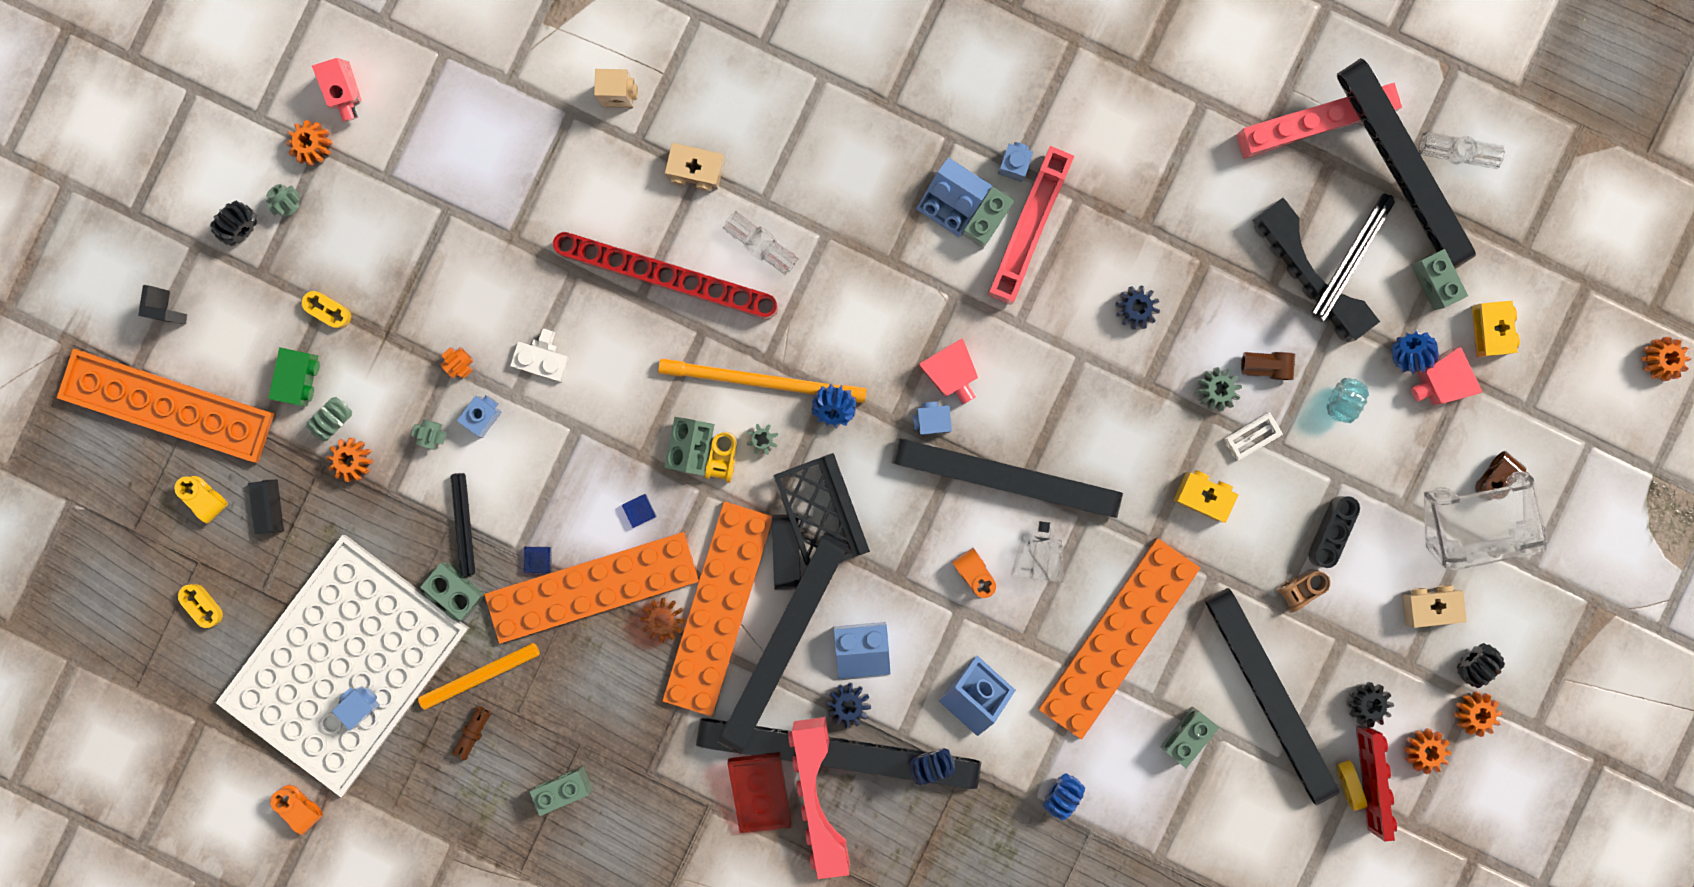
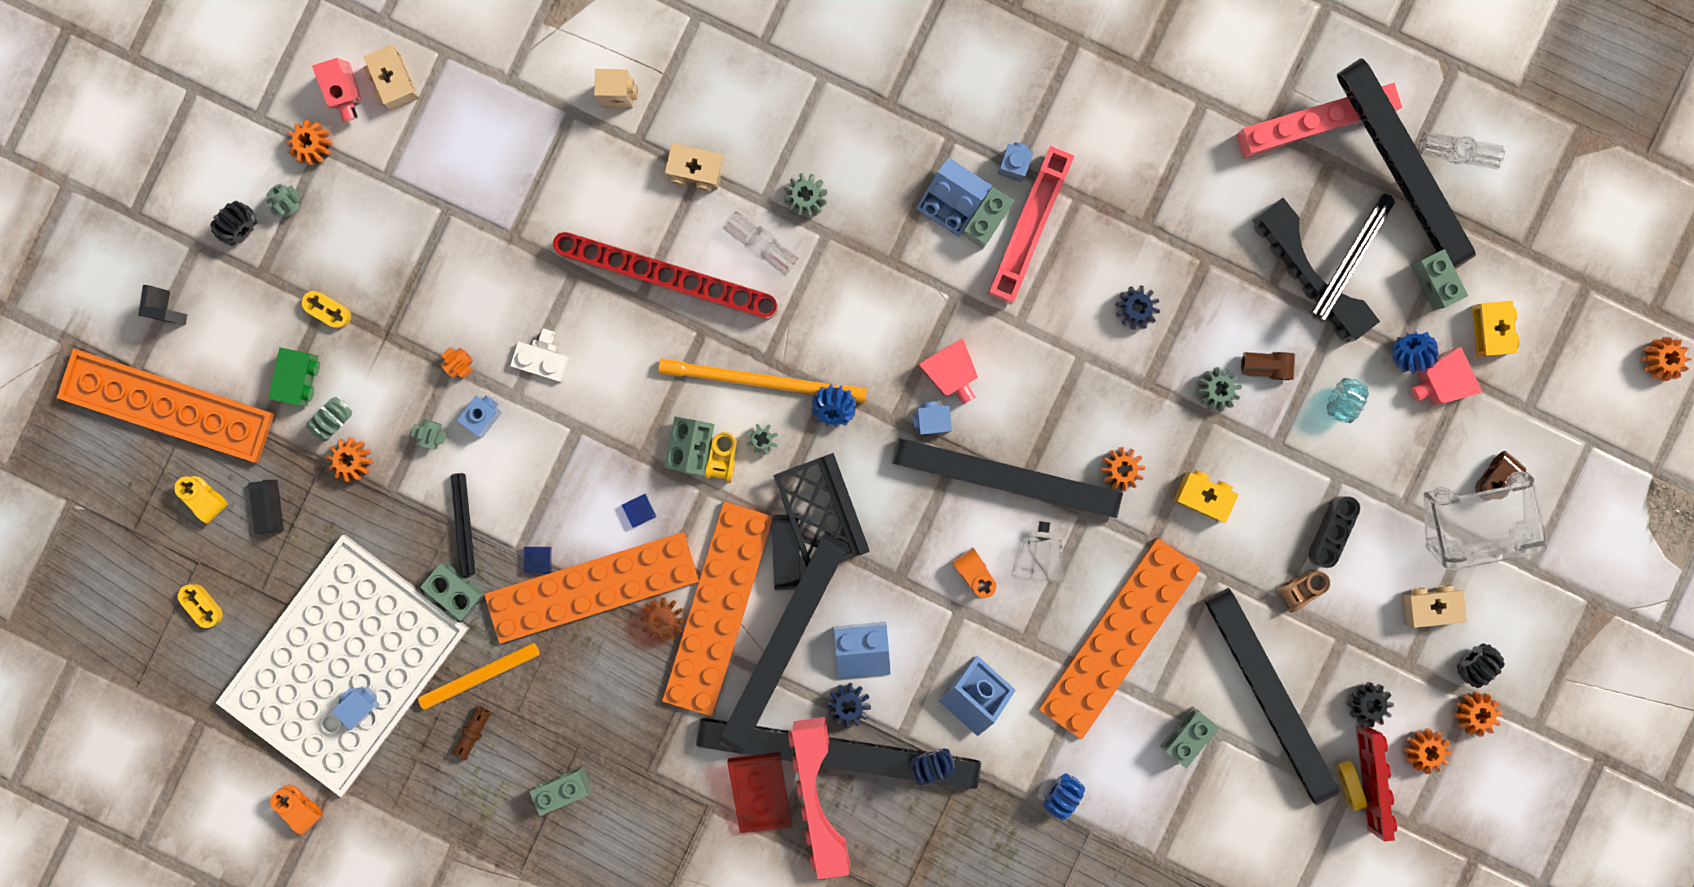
white tile [1223,412,1283,461] -> none
none -> tan brick [364,45,419,110]
none -> sand green gear [784,173,828,218]
none -> orange gear [1100,447,1146,491]

